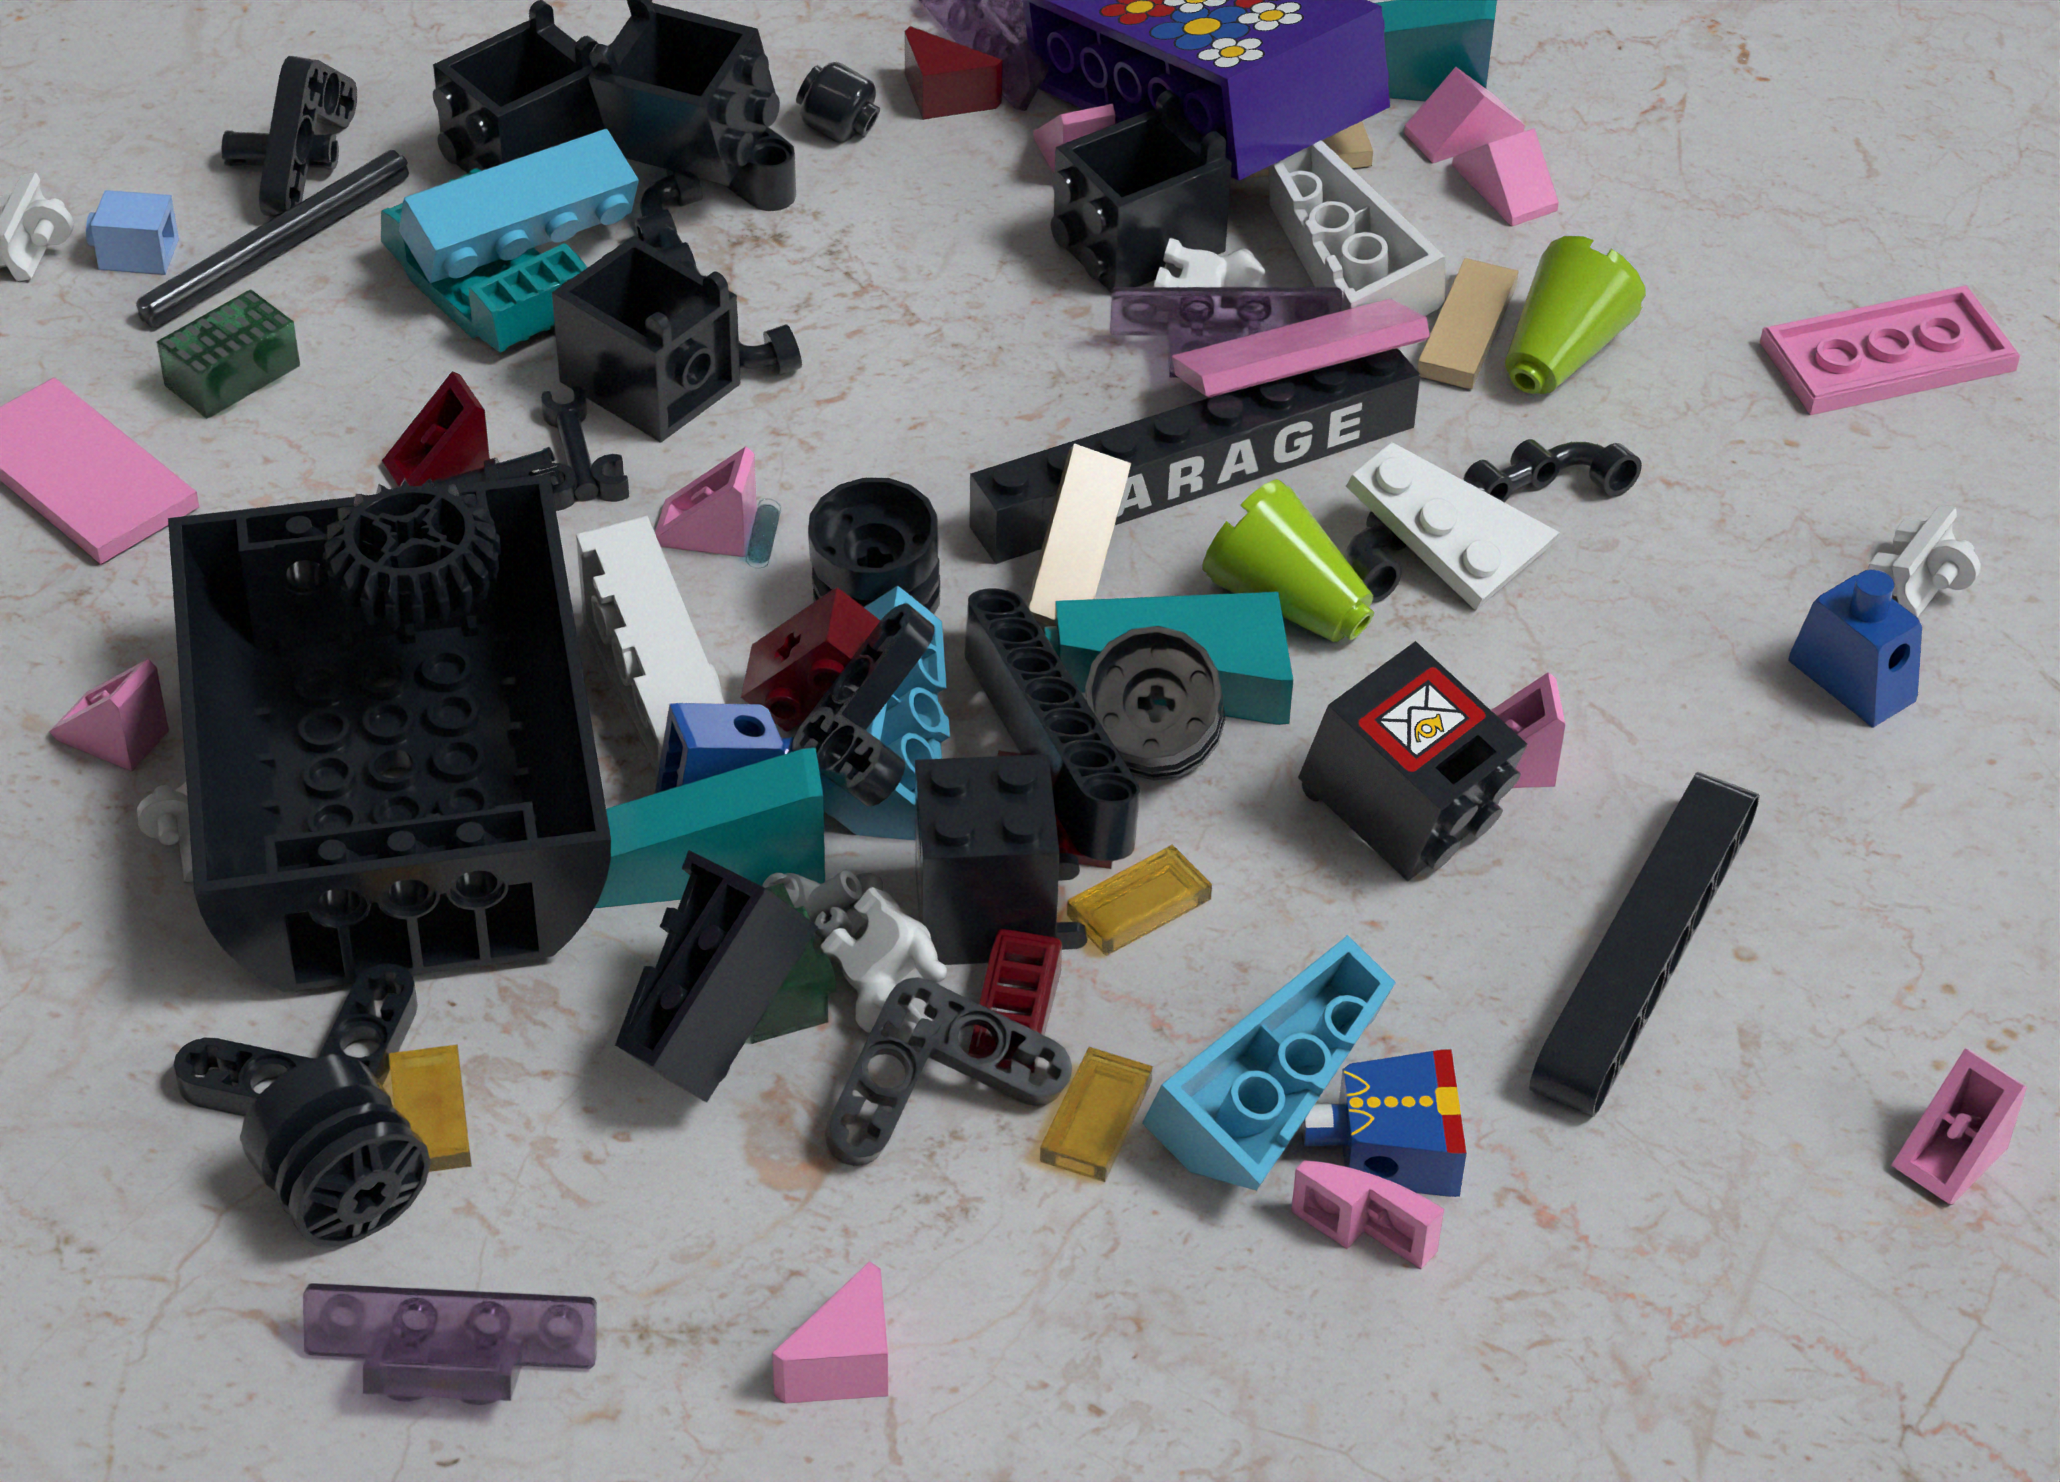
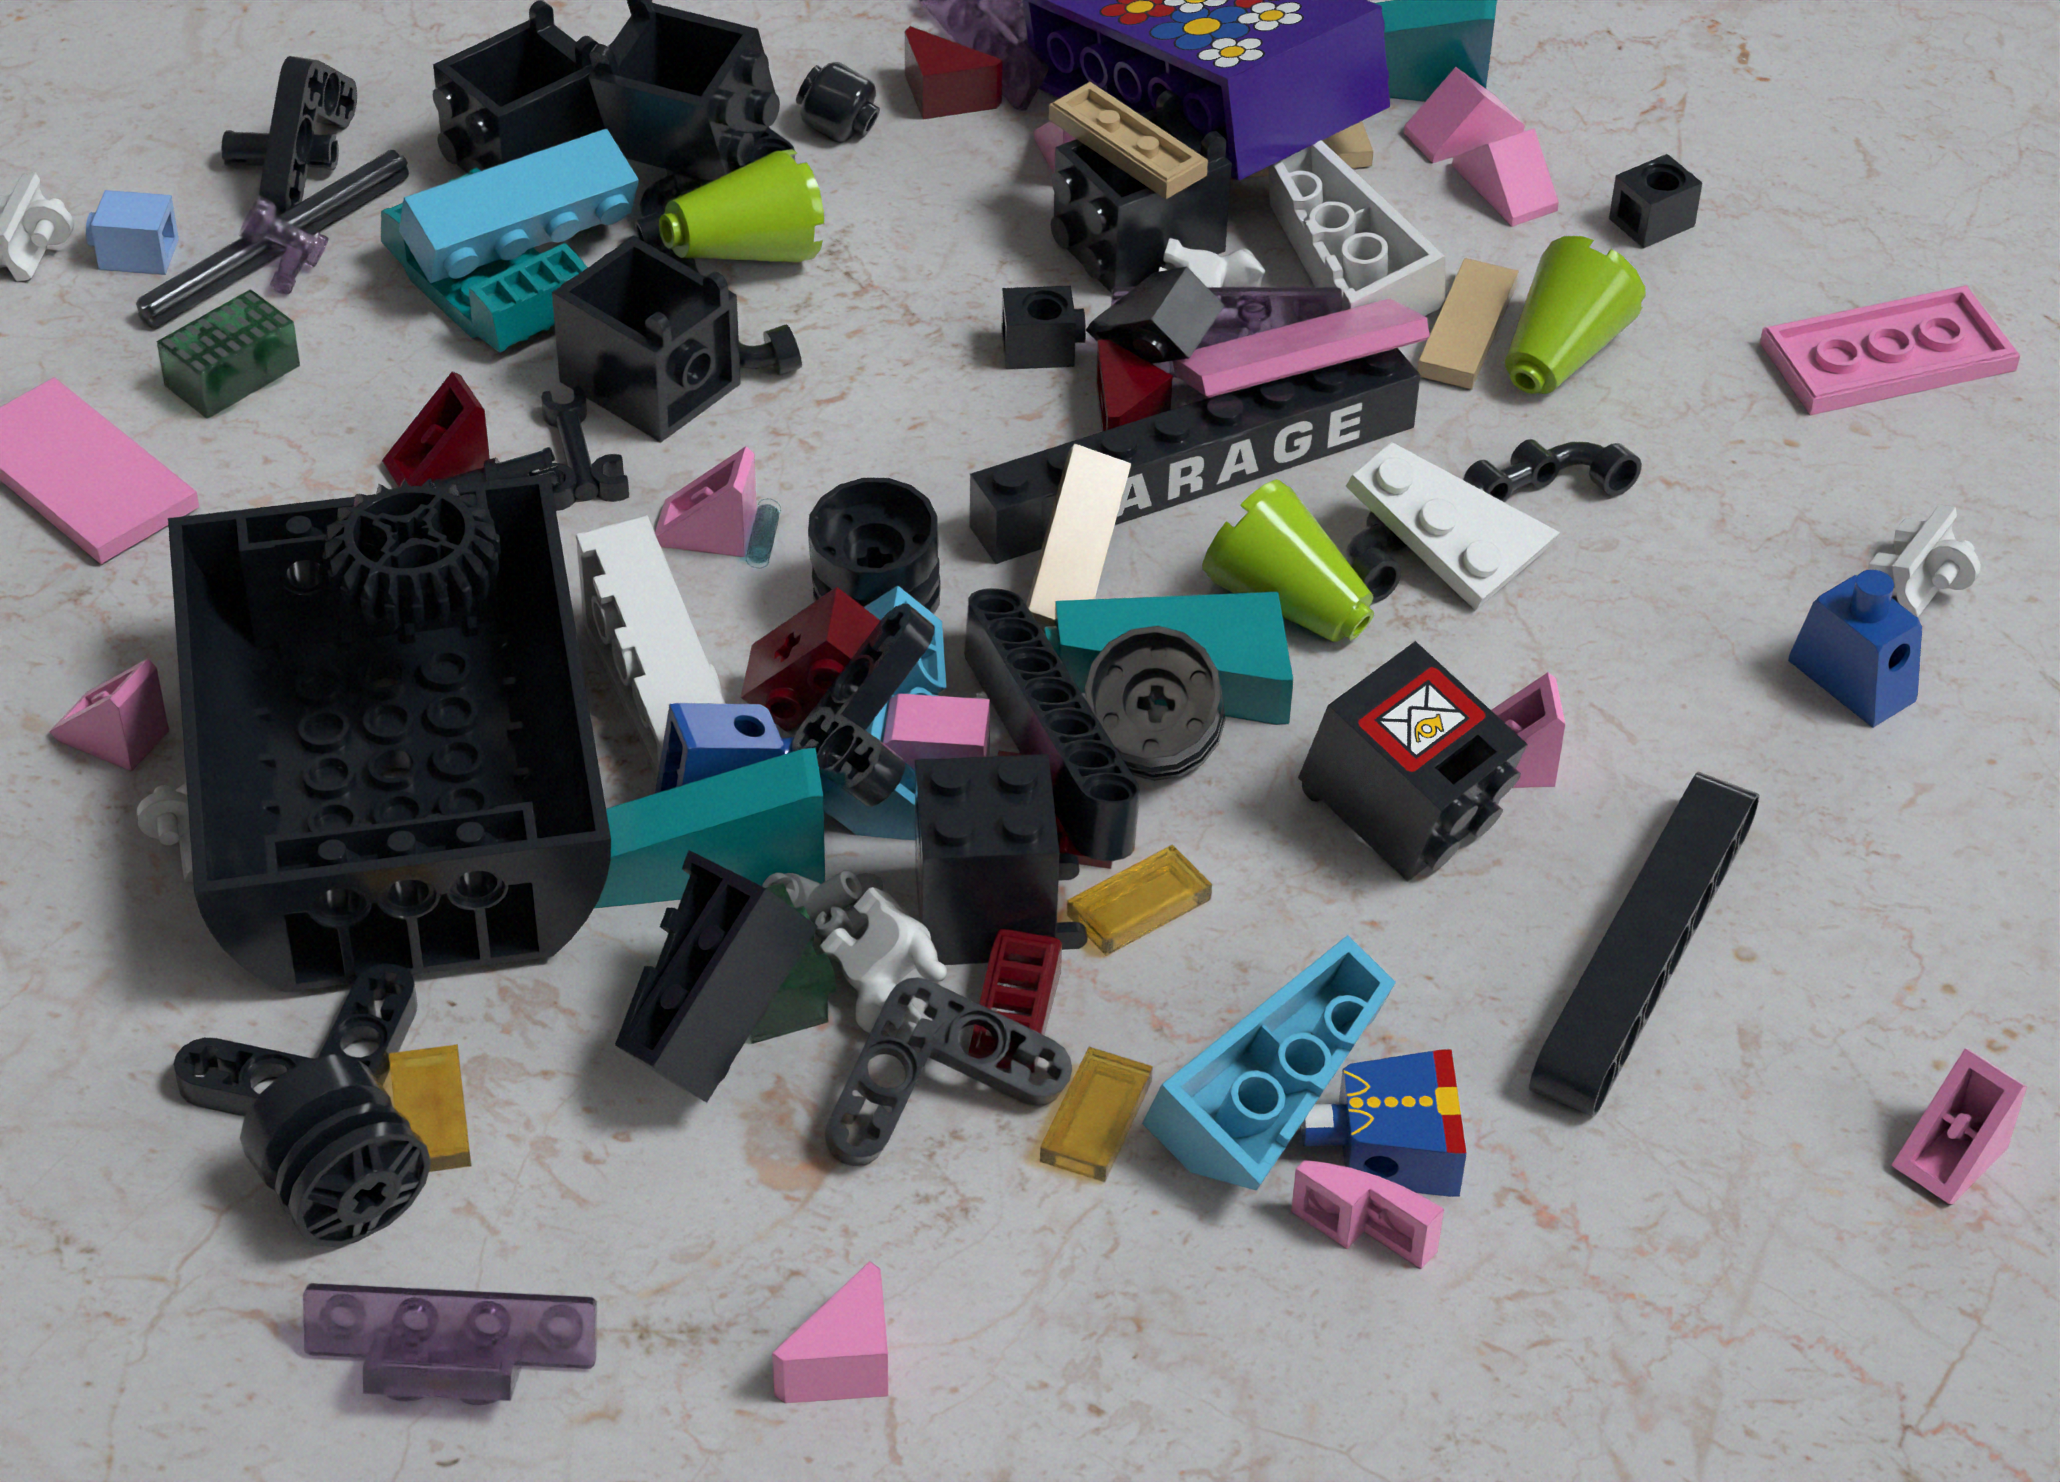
none -> clear purple piece [239,195,329,294]
none -> lime cone [659,149,824,263]
none -> bright pink slope [883,693,990,769]
none -> black brick [1001,285,1086,369]
none -> tan tile [1049,82,1208,199]
none -> black slope [1086,266,1225,364]
none -> dark red slope [1096,340,1173,432]
none -> black brick [1609,154,1703,248]

